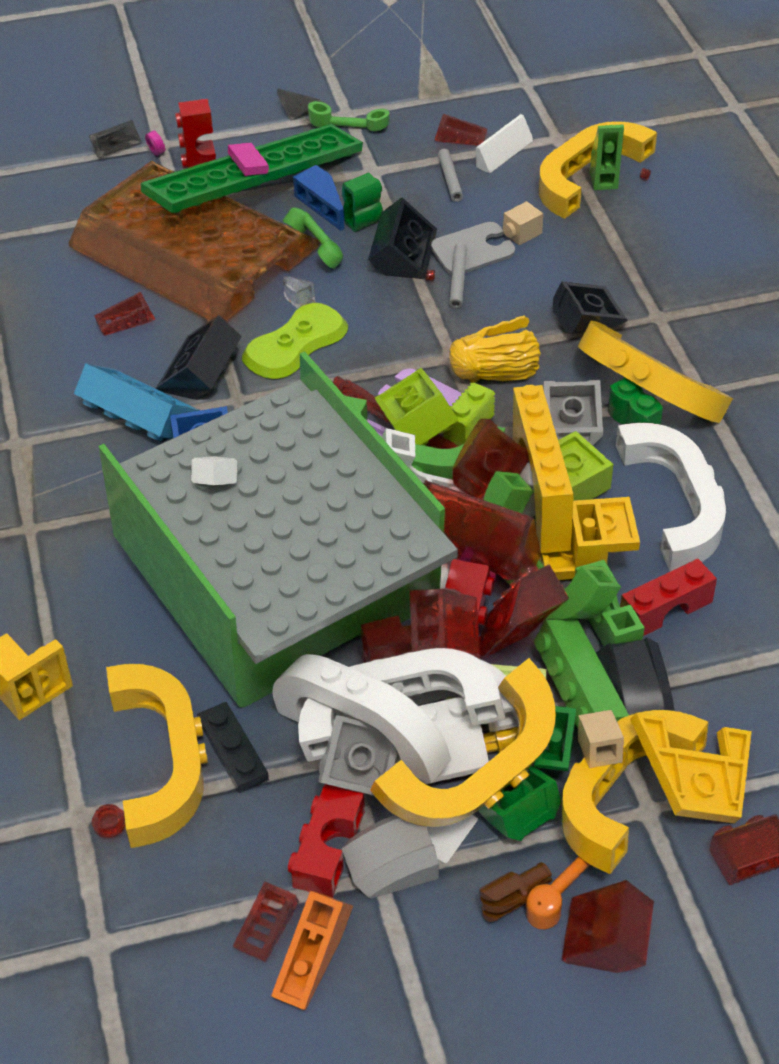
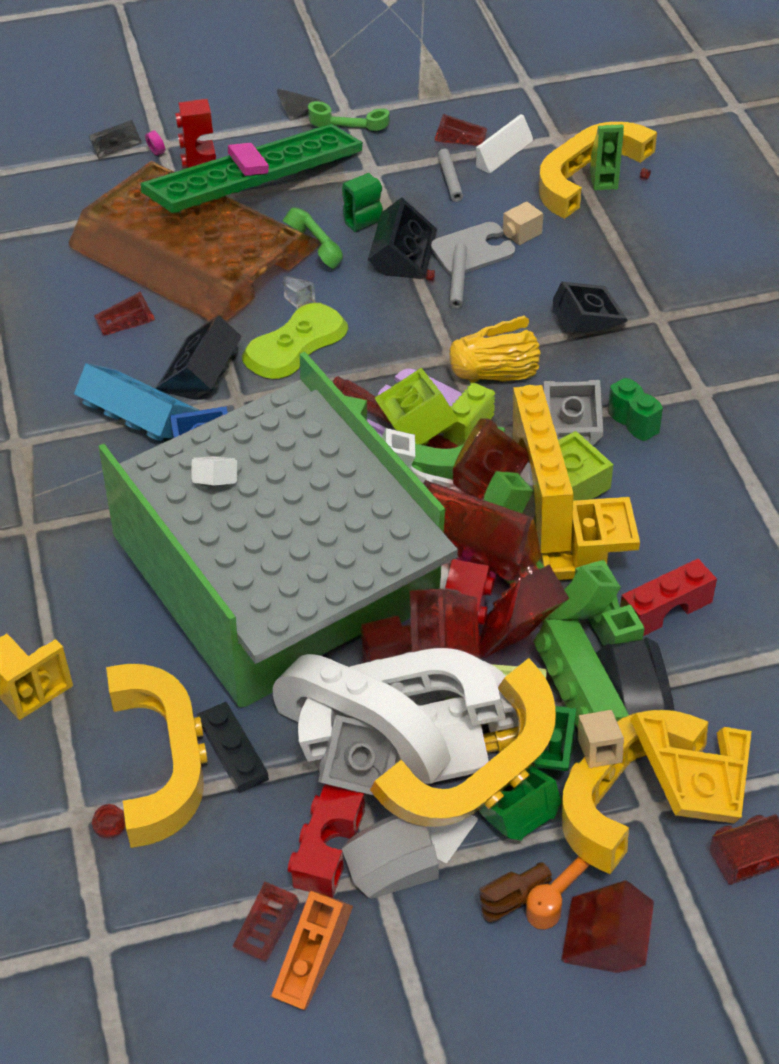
blue slope [293,165,344,231] -> none
yellow arch [578,321,733,423] -> none
white arch [616,423,726,571] -> none

